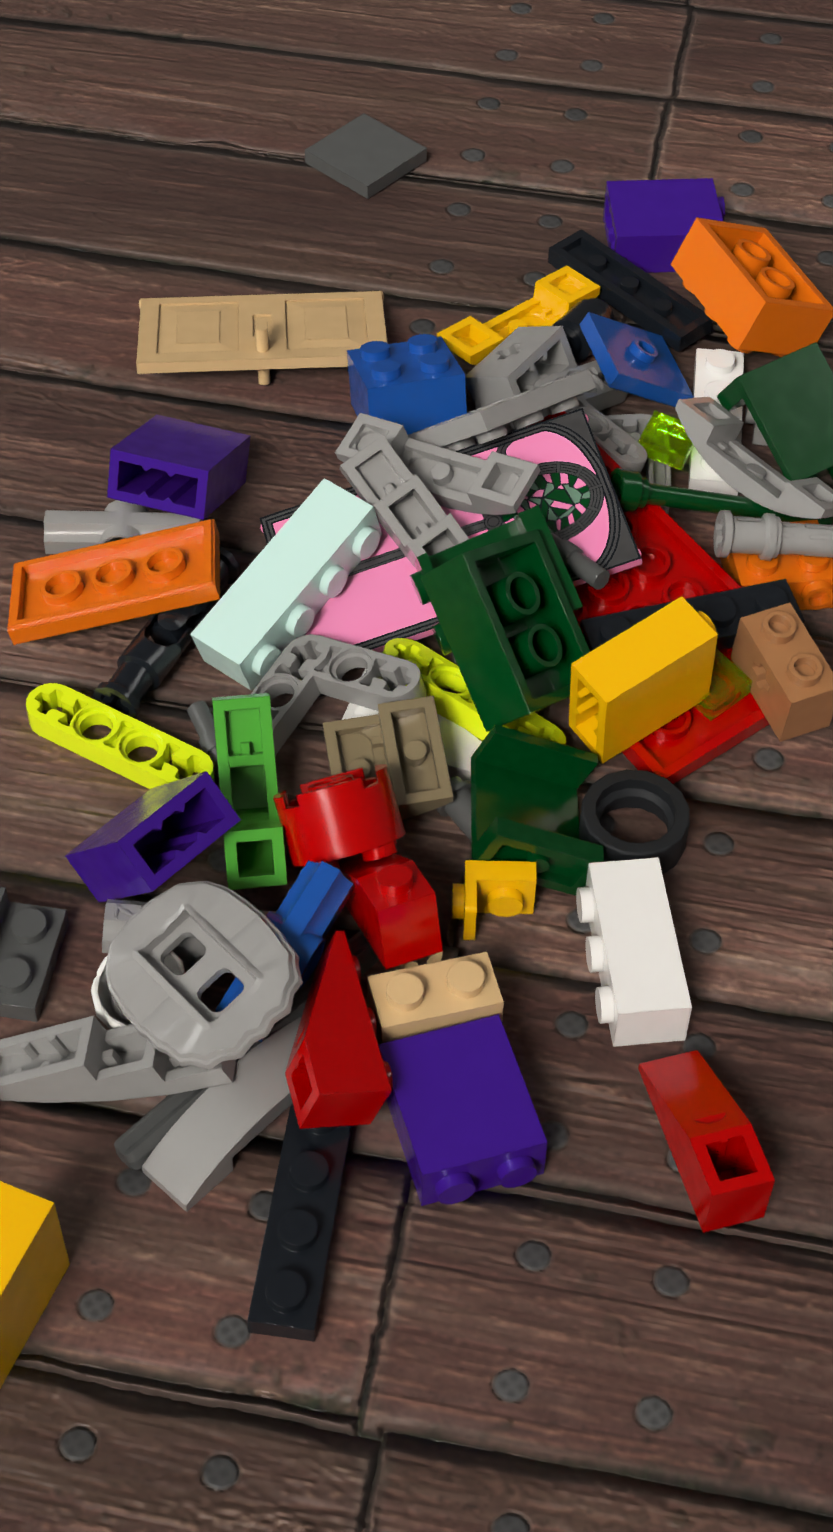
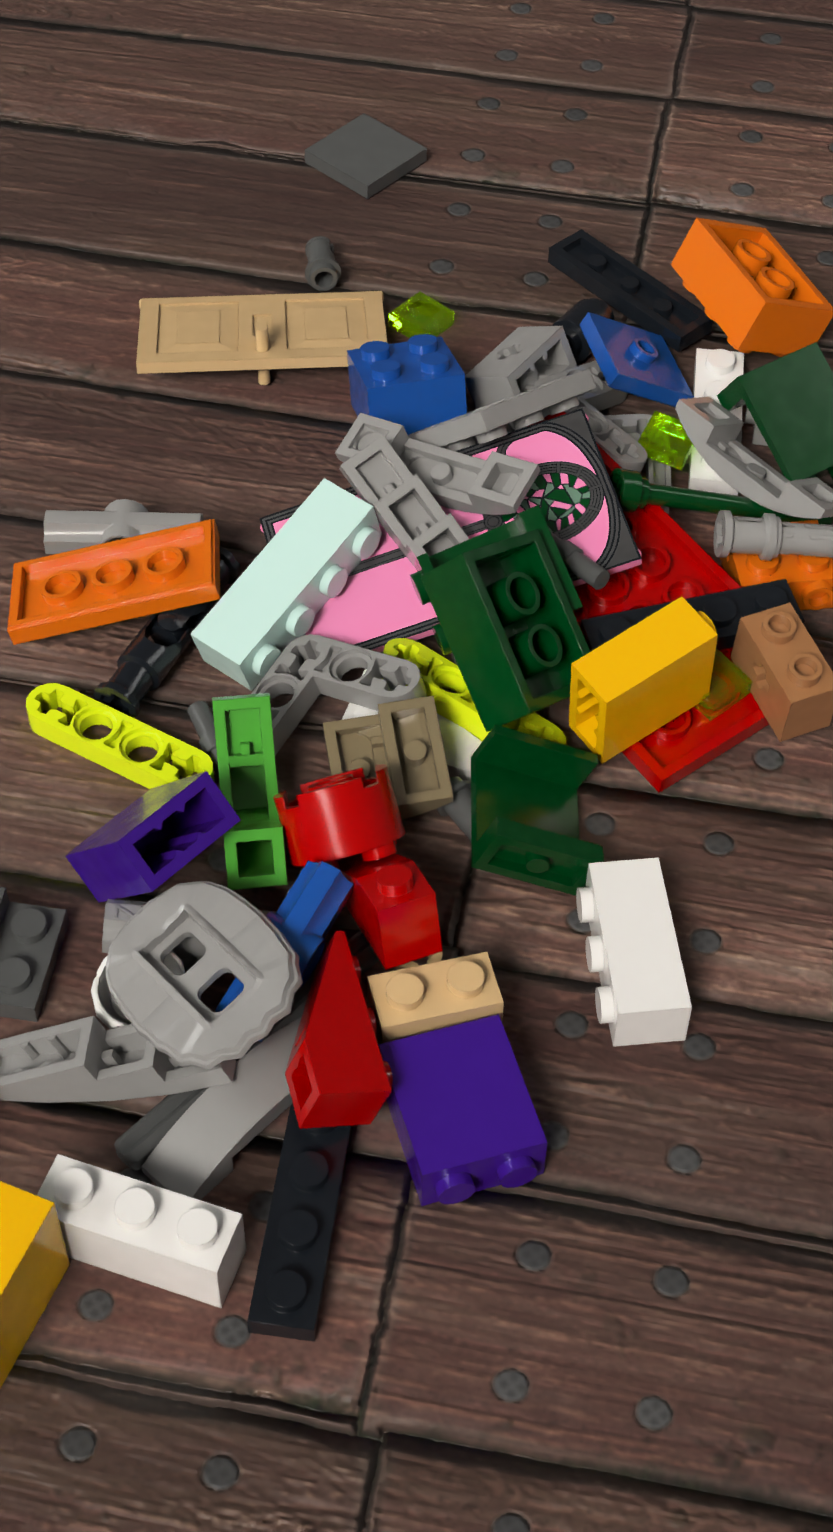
dark purple brick [107,415,251,520] -> none
yellow slope [437,265,601,365] -> none
yellow bracket [452,860,537,940] -> none
black tyre [579,769,690,875] -> none
dark purple brick [603,178,725,273] -> none
red slope [638,1050,775,1233] -> none
none -> white brick [37,1154,246,1308]
none -> dark grey pin [305,236,341,291]
none -> clear neon green tile [389,291,454,338]

